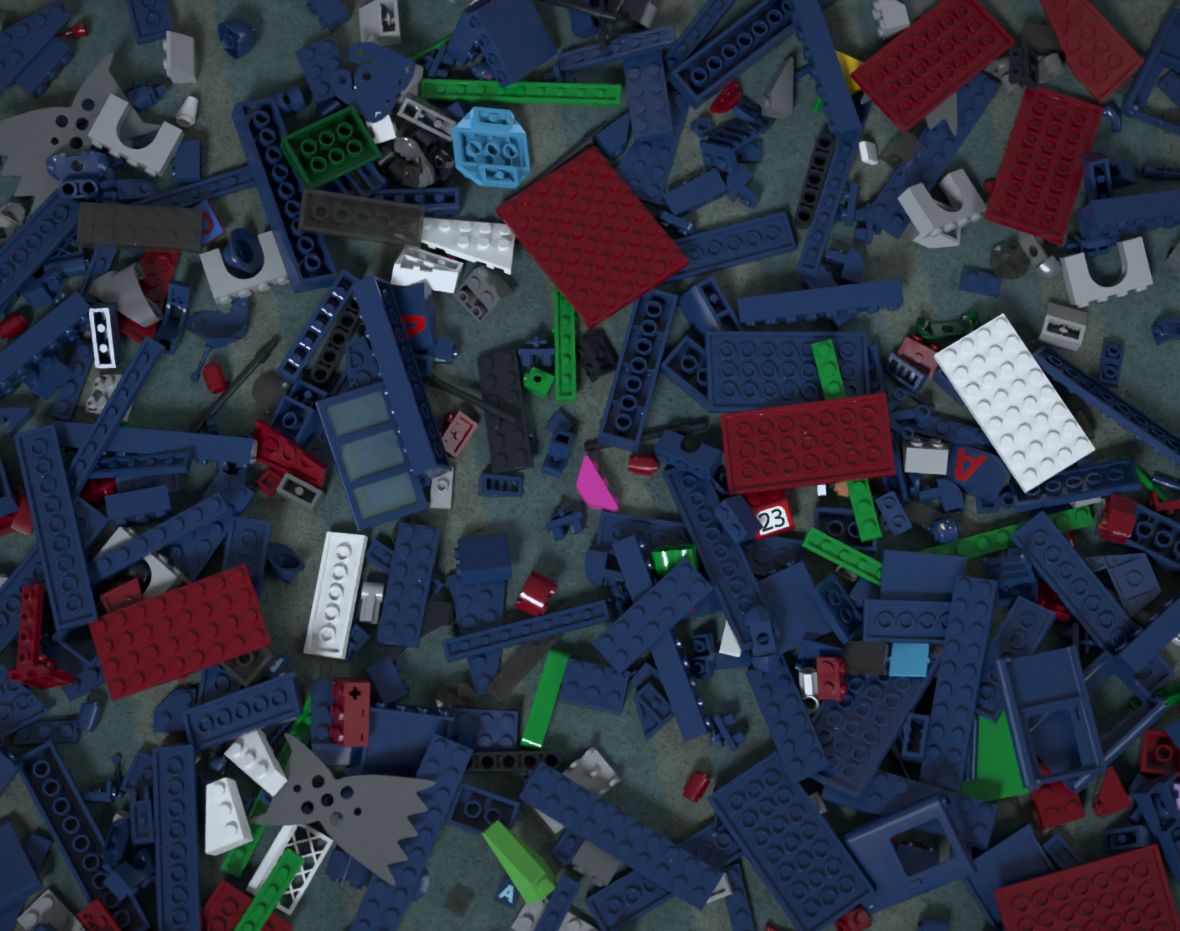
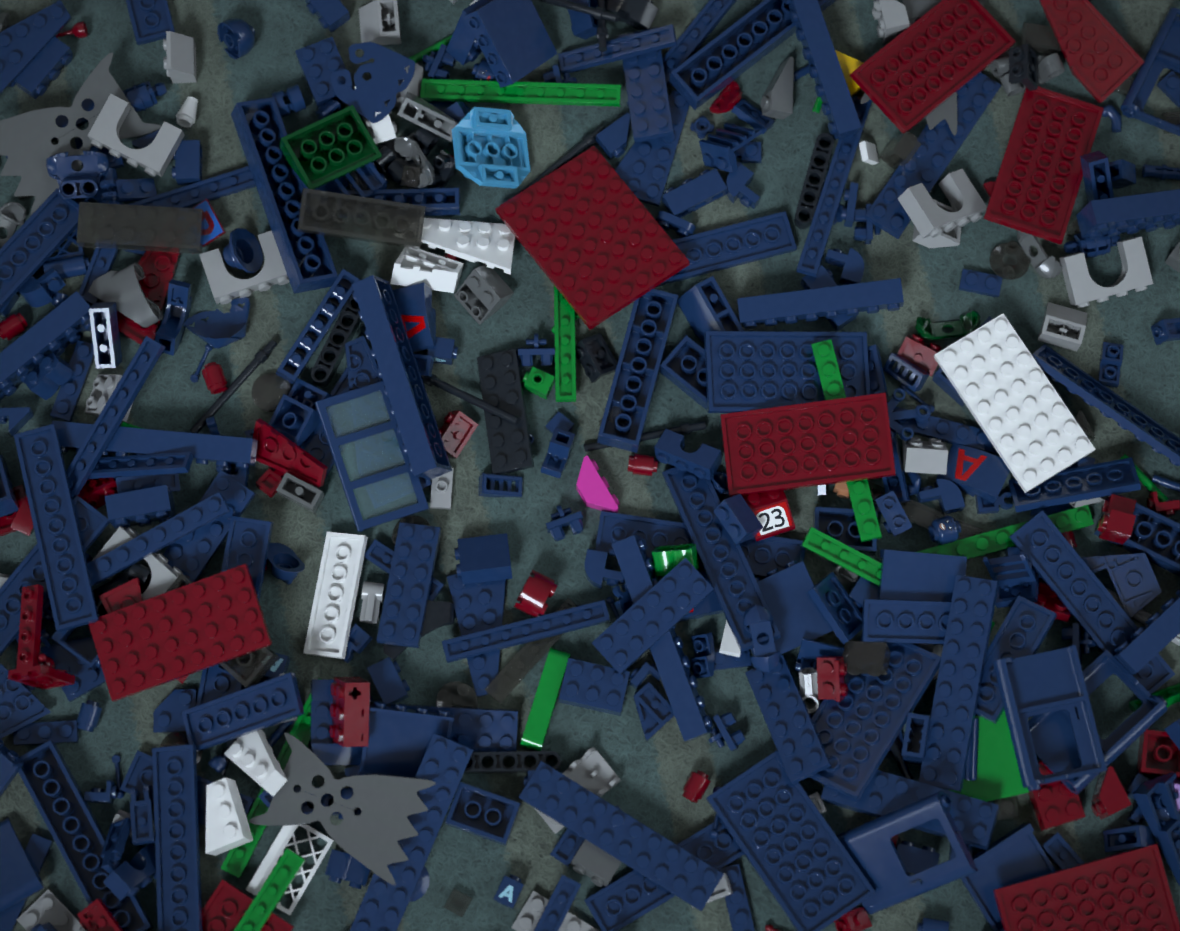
bright green wedge [482,820,556,903] -> none
dark azure piece [889,643,930,677] -> none

